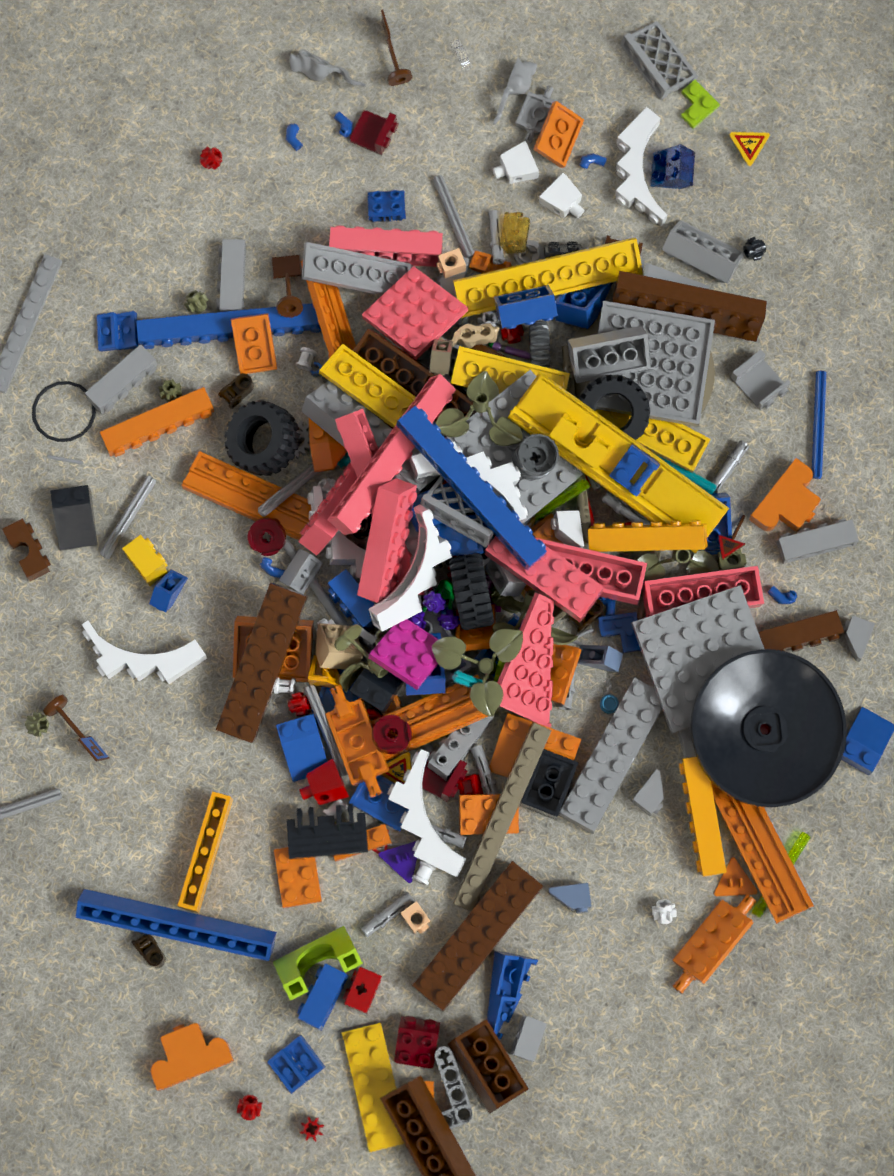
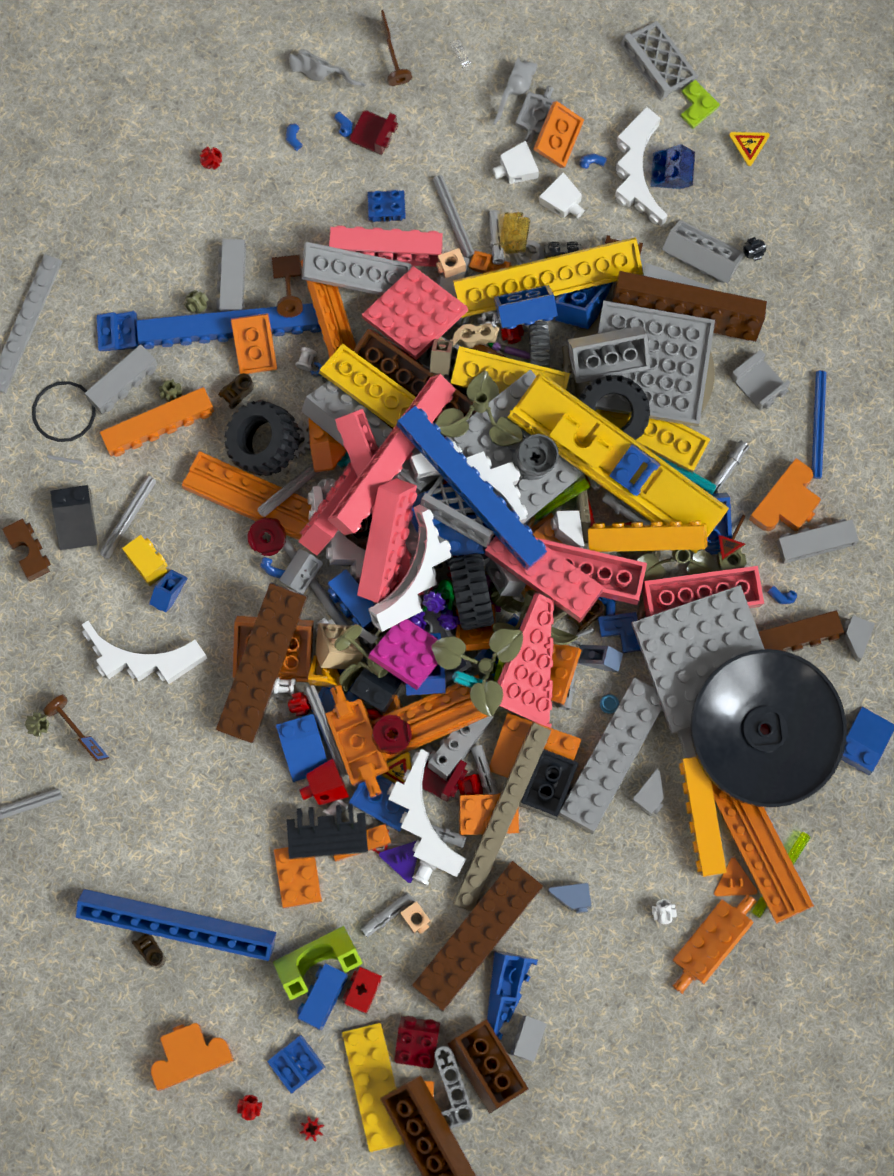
light orange brick [177,791,233,913] -> none

